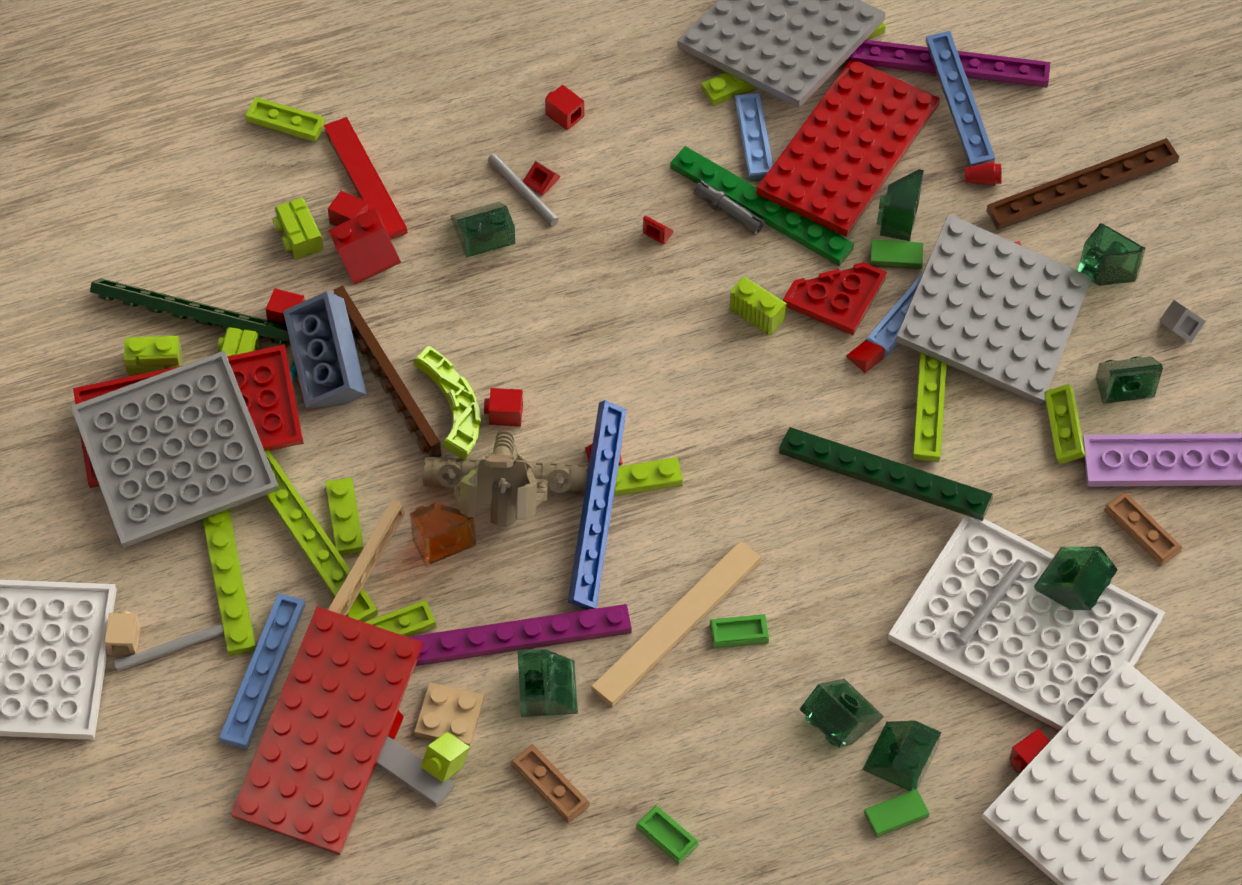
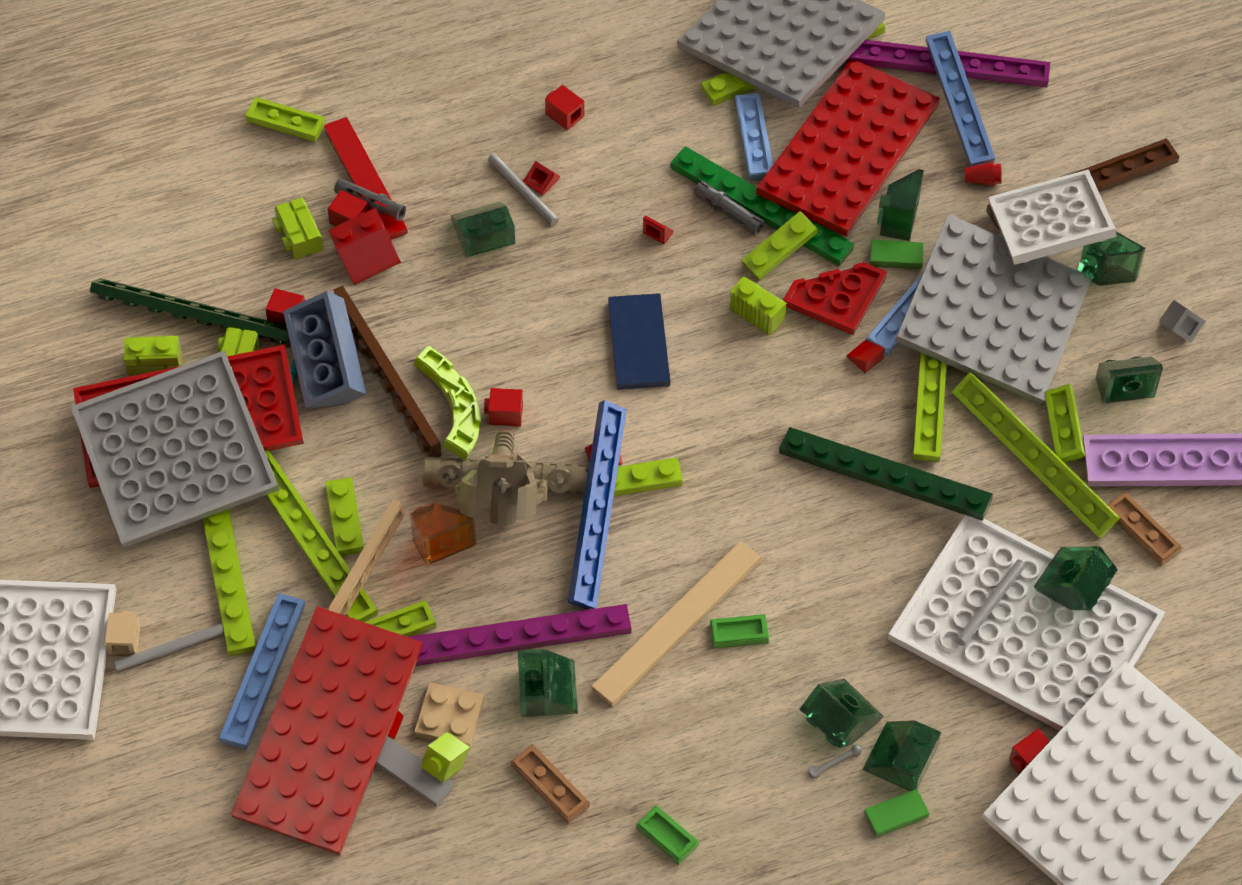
none -> dark grey pin [334,178,406,221]
none -> dark blue tile [608,293,671,390]
none -> lime plate [741,211,818,281]
none -> light grey hinge [809,744,862,779]
none -> lime plate [952,372,1120,538]
none -> white plate [988,170,1117,265]

